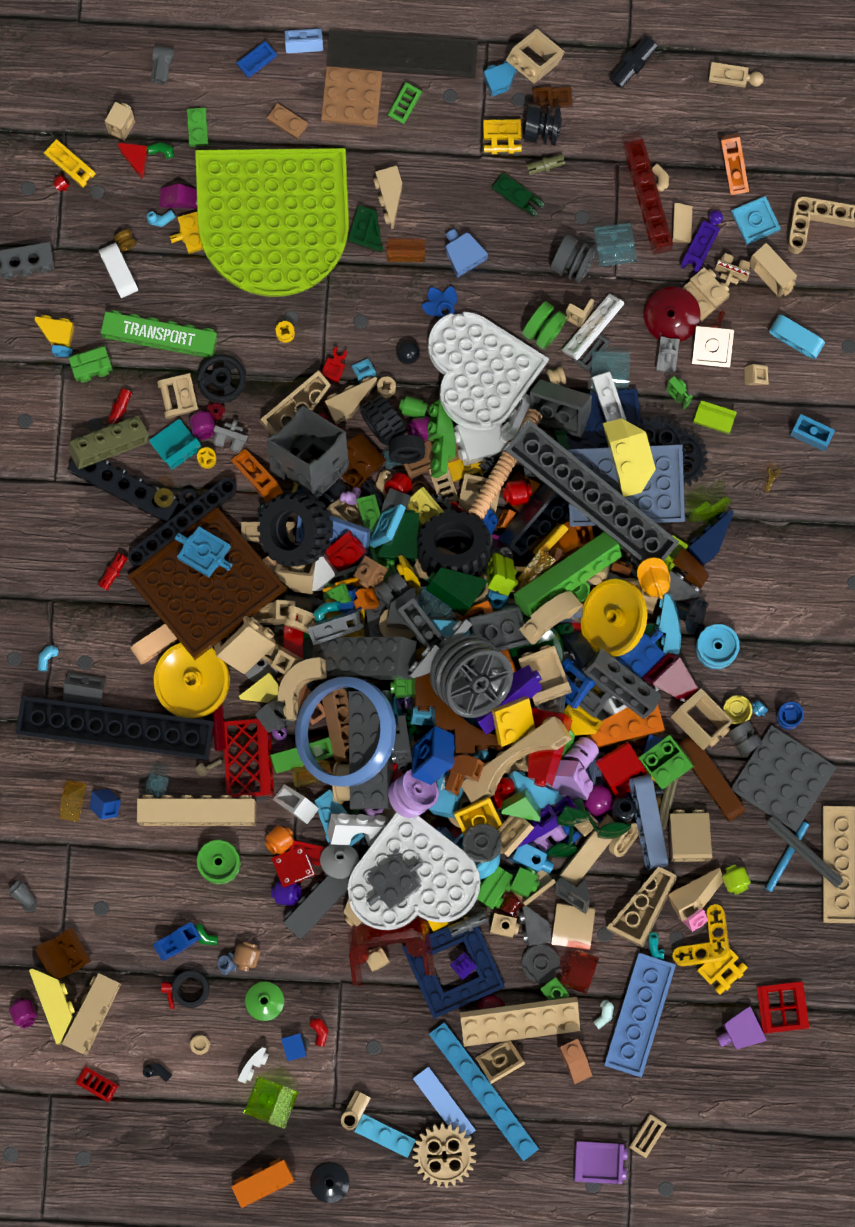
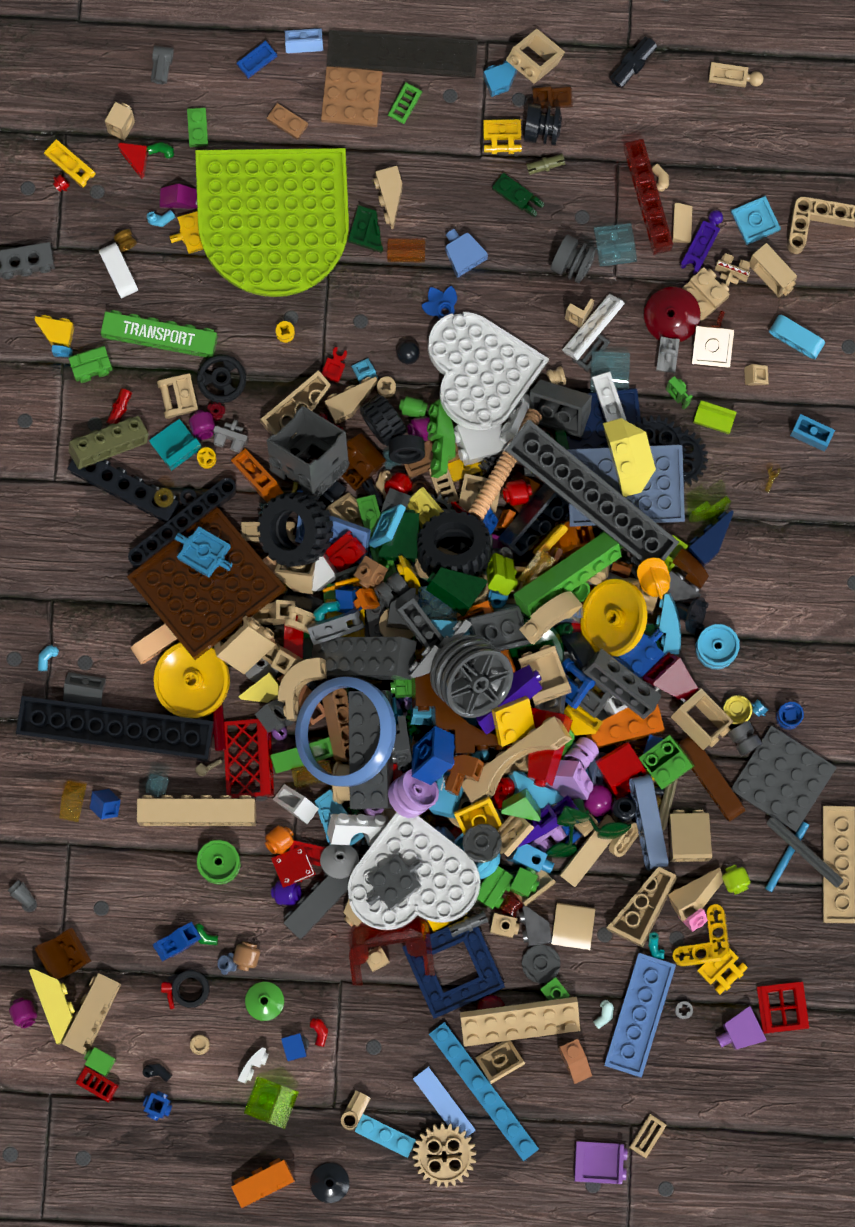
red pin [97,553,128,591] -> none
bright green tile [327,583,352,603] -> none
lavender arm [340,488,361,505] -> none
dark purple tile [450,952,477,980] -> none
bright green wheel [522,301,568,350] -> none
dark grey slope [555,877,590,914] -> none
clear red brick [562,950,600,995] -> none
orange slope [721,133,749,195] -> none
none -> bright green brick [84,1047,116,1076]
none -> blue brick [143,1091,172,1121]
none -> light grey bush [675,1001,693,1019]

